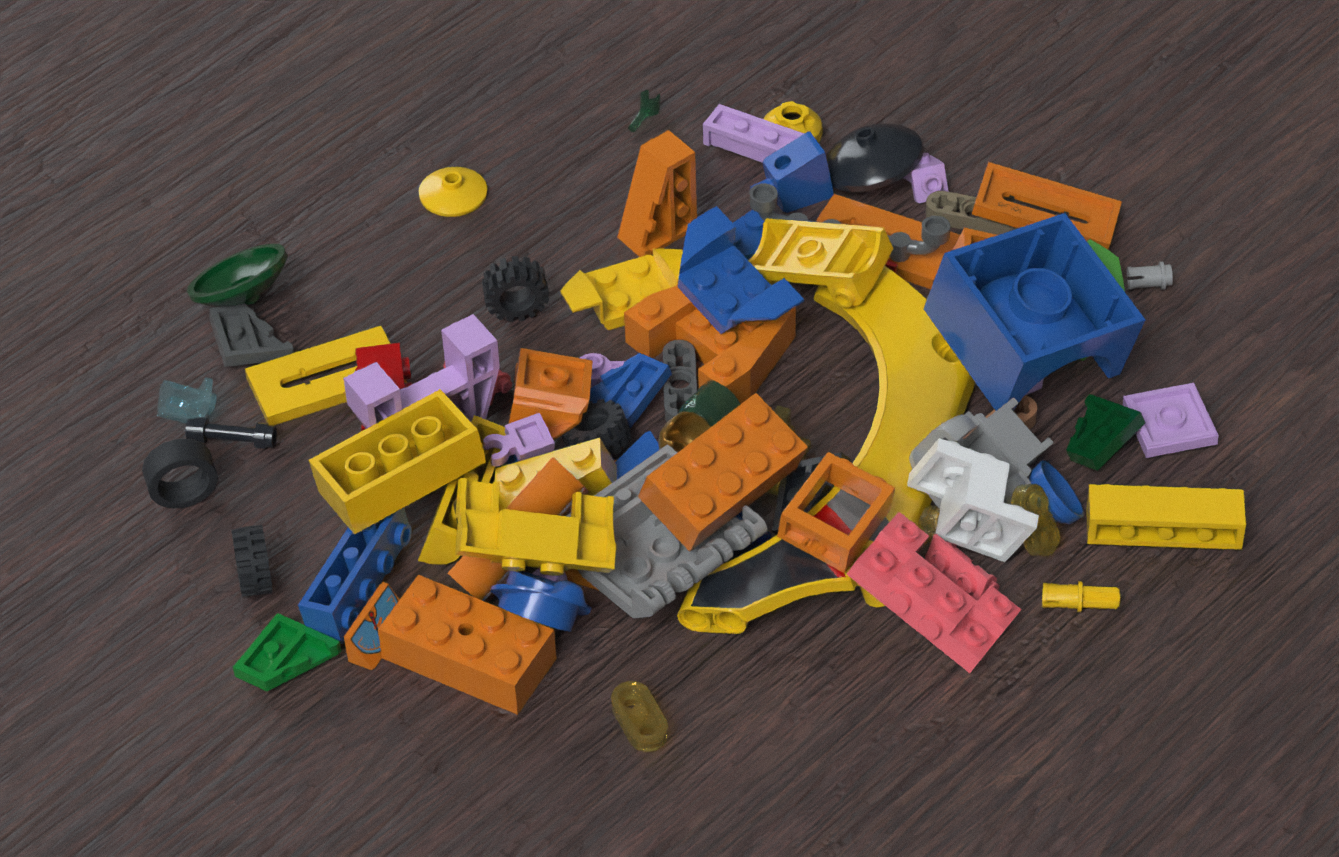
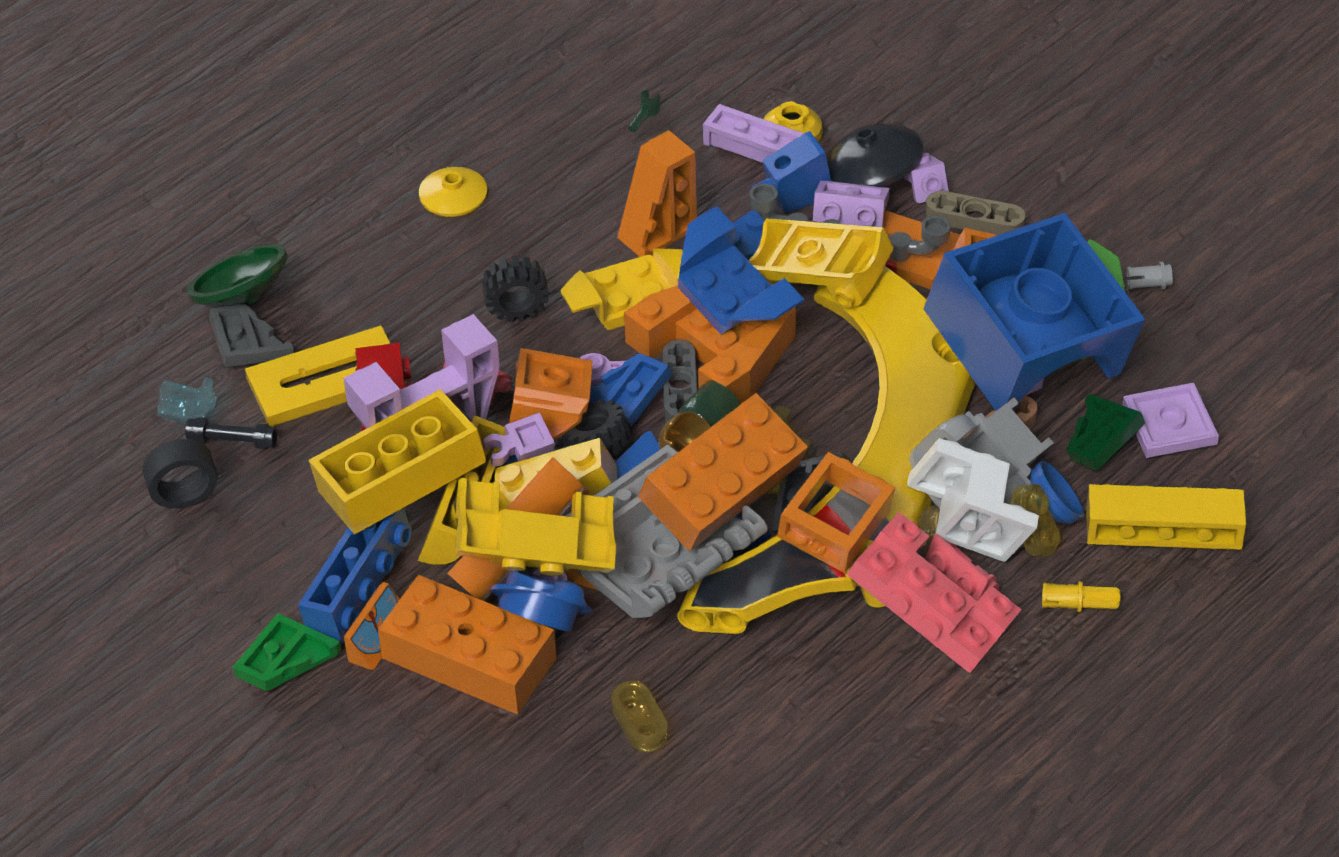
black tyre [231,525,272,597] -> none
orange piece [972,162,1122,250] -> none
none -> lavender bracket [813,180,890,227]

